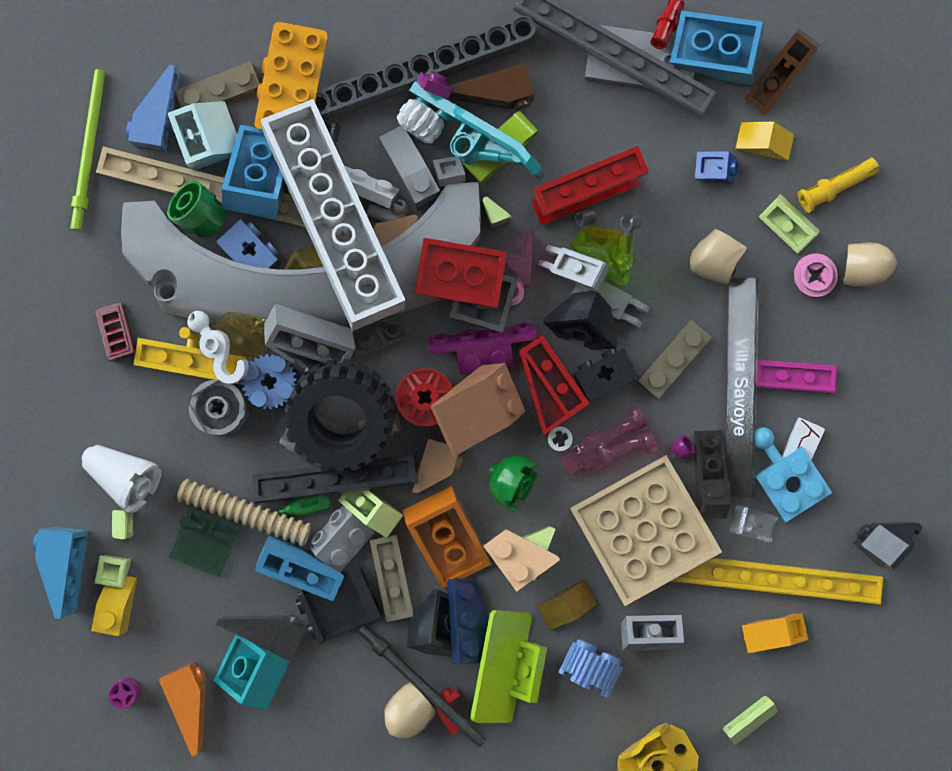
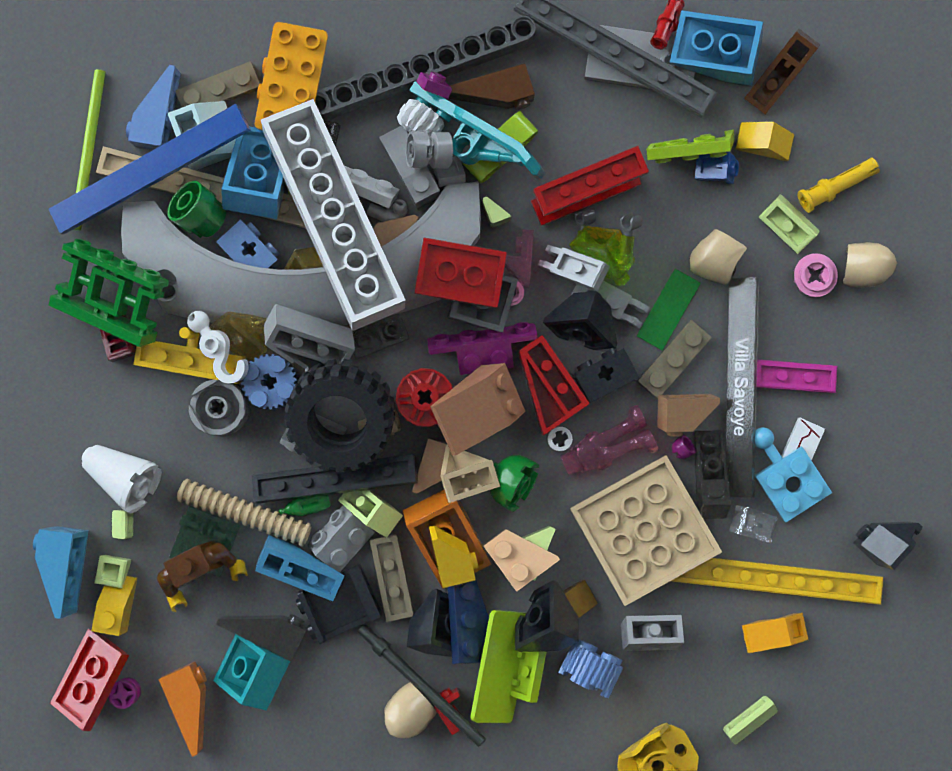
none -> green fence [48,239,169,347]
none -> blue tile [49,104,251,234]
none -> plate [50,629,129,731]
none -> reddish brown torso [157,540,248,612]
none -> light grey wheel [406,131,453,169]
none -> yellow slope [429,526,478,588]
none -> tan slope [440,444,500,503]
none -> black slope [515,580,579,652]
none -> green sticker [637,268,701,351]
none -> lime wing [646,129,735,163]
none -> medium nougat slope [657,394,720,436]

